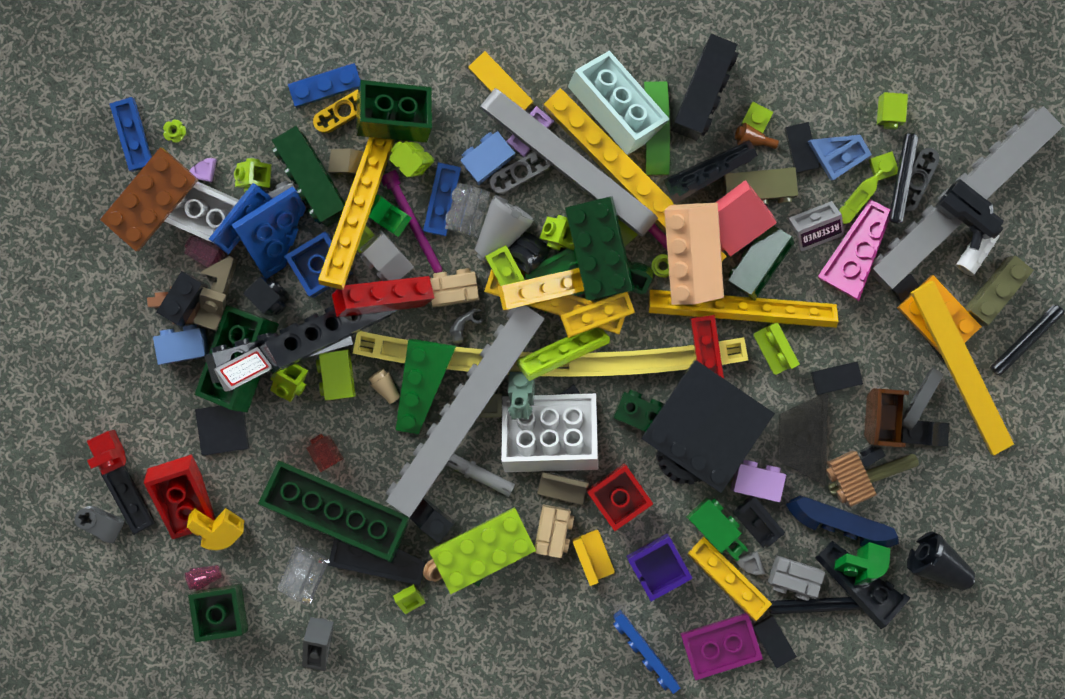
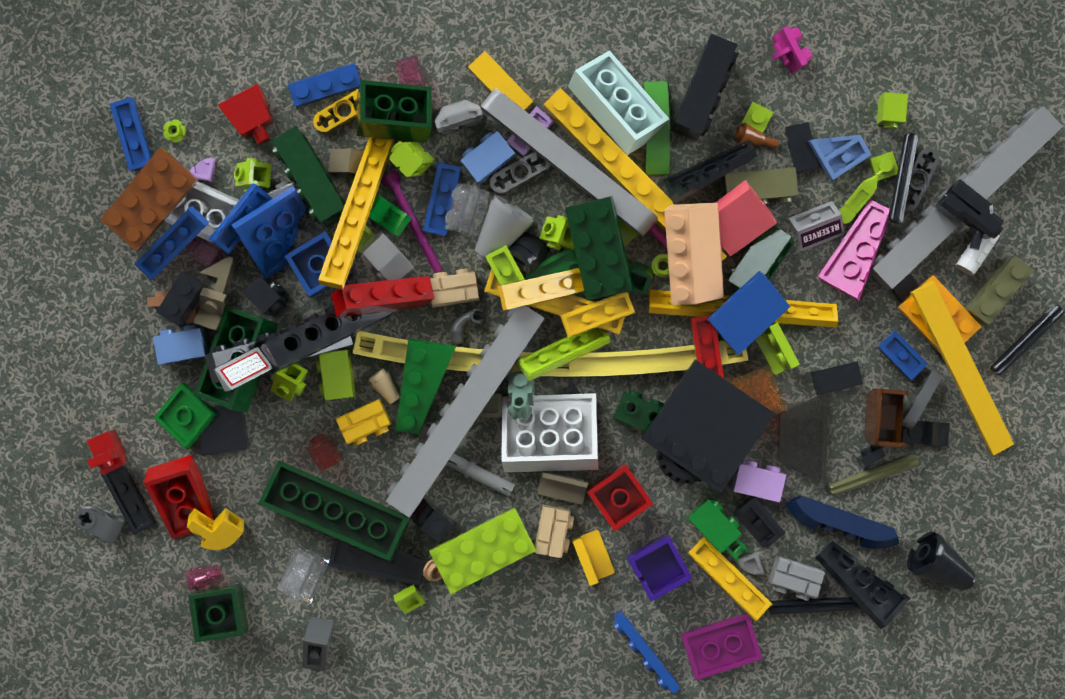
black tile [753,615,797,669] -> none
medium nougat brick [826,451,877,507] -> none
green brick [835,542,890,585] -> none
none -> blue plate [134,206,210,281]
none -> green tile [154,383,217,449]
none -> red torso [218,84,274,145]
none -> yellow brick [336,399,392,446]
none -> clear pink brick [395,56,426,86]
none -> light grey slope [435,99,484,135]
none -> blue tile [707,271,790,355]
none -> clear orange brick [727,365,786,414]
none -> dark pink hips [771,26,813,74]
none -> blue plate [877,330,928,380]

